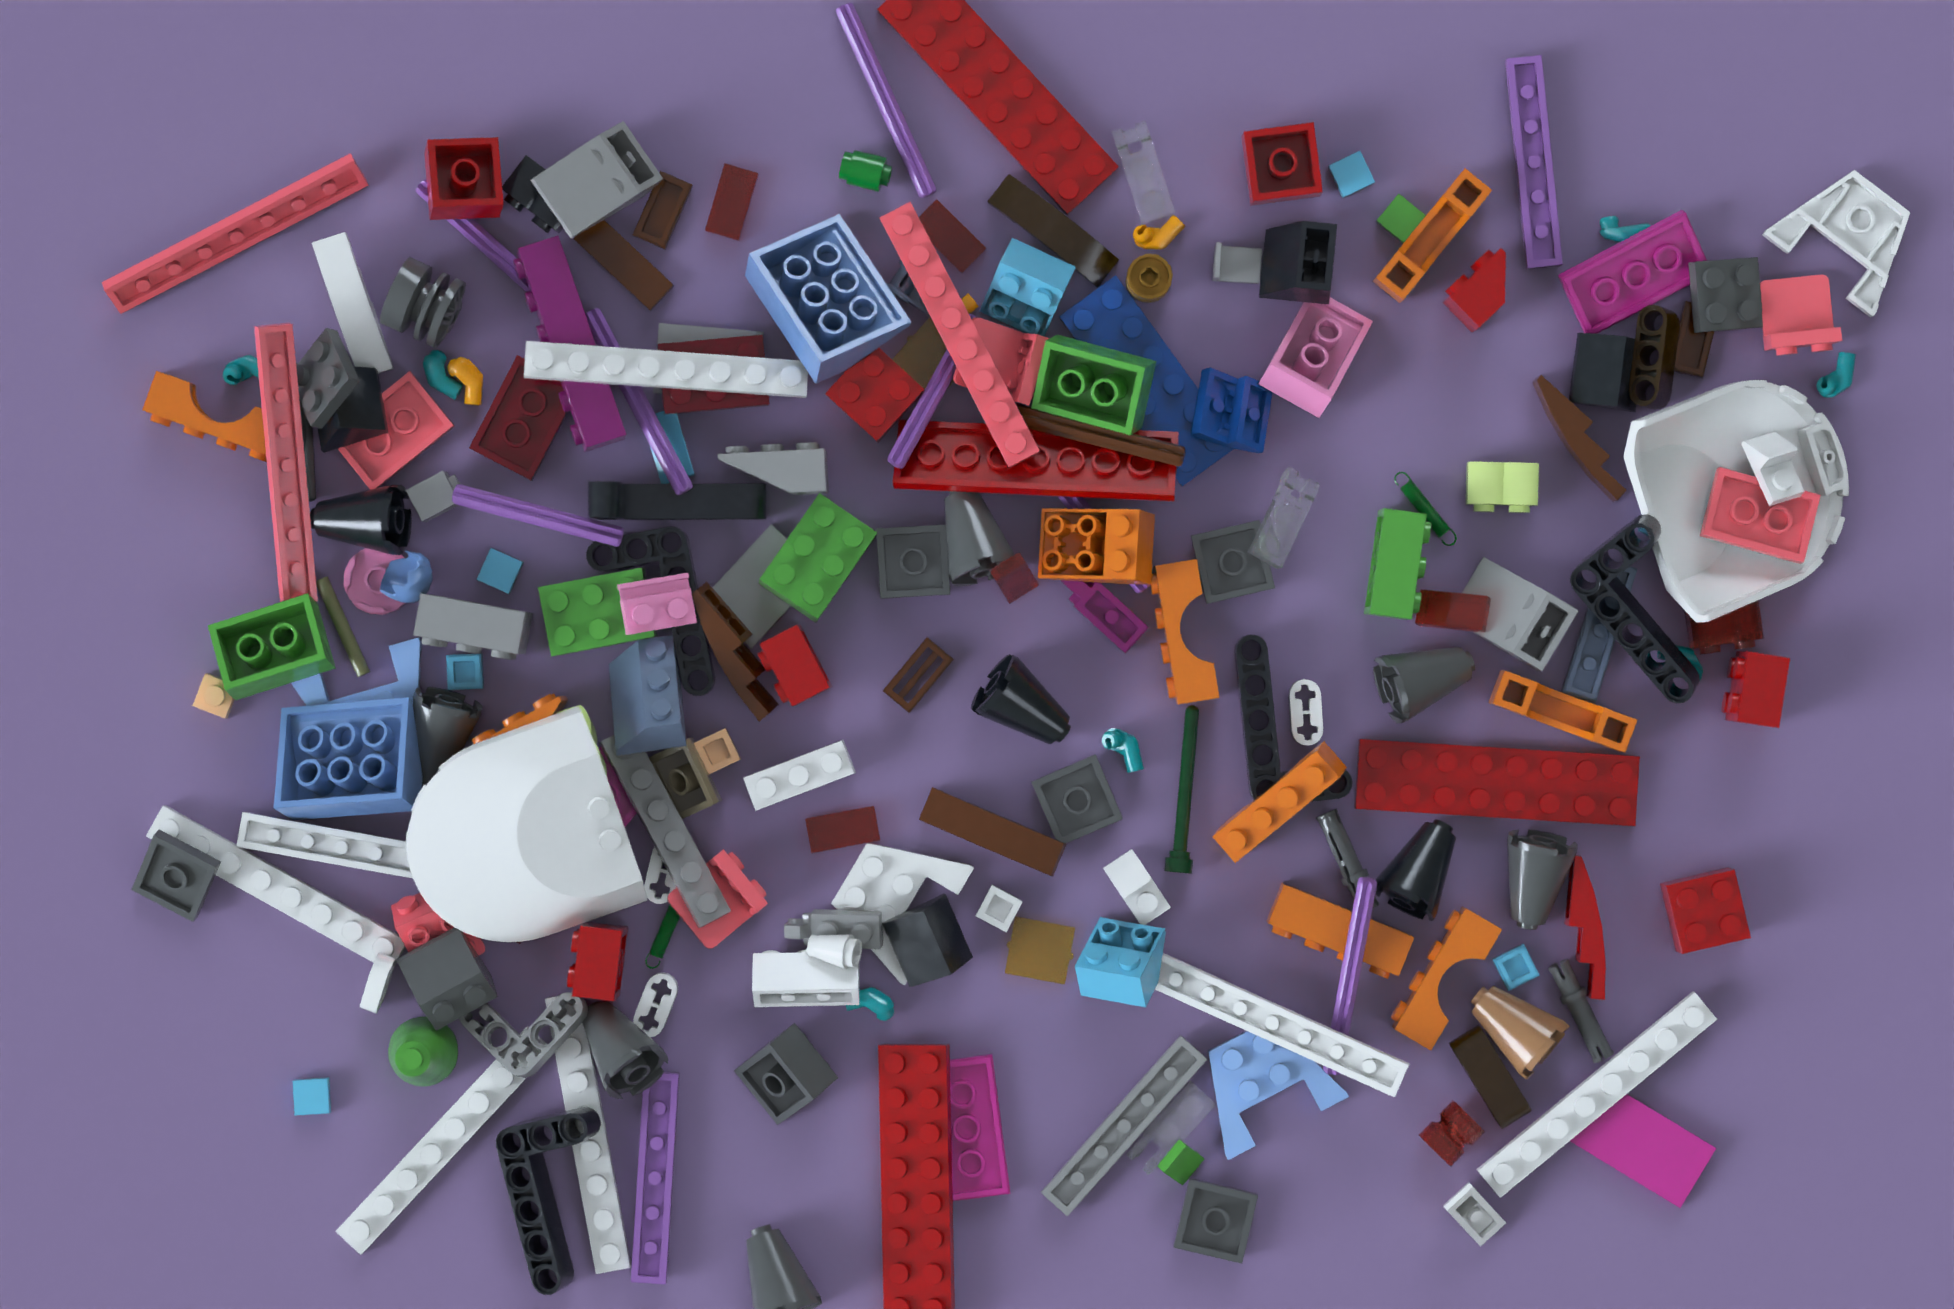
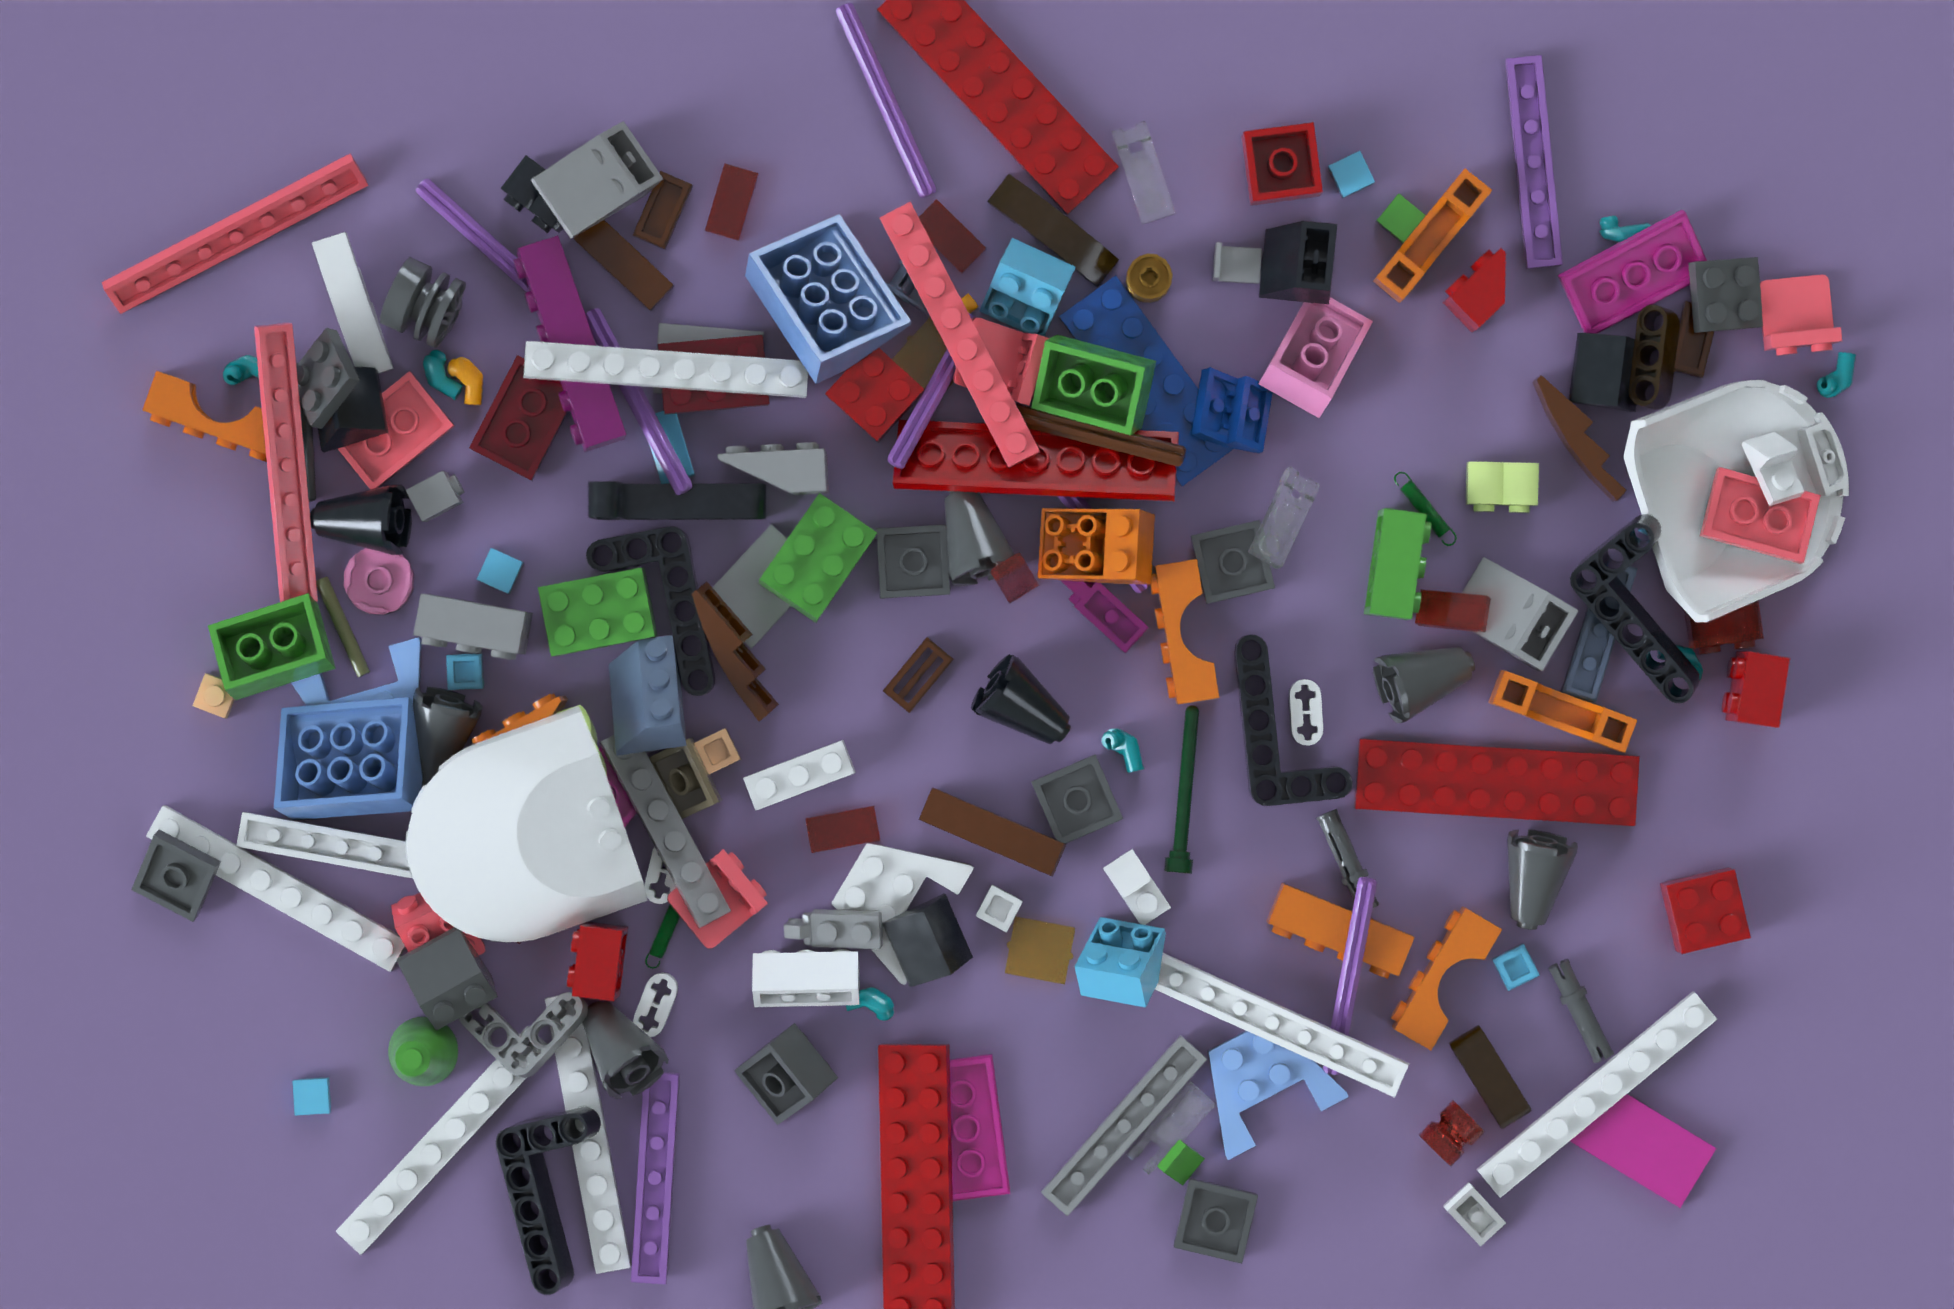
white beam [360,953,396,1014] -> none
medium blue hair [380,550,433,603] -> none
red brick [424,137,504,220] -> none
medium lavender axle [452,484,624,547] -> none
bright pink plate [617,573,697,635] -> none
red brick [757,624,832,707] -> none
white cone [807,934,862,969] -> none
green brick [839,150,892,192] -> none
light orange arm [1133,215,1186,250] -> none
orange arch [1212,741,1347,863] -> none
black cone [1375,819,1456,921] -> none
medium nougat cone [1470,985,1570,1080] -> none
red slope [1564,855,1606,1000] -> none
white wing [1762,170,1910,317] -> none

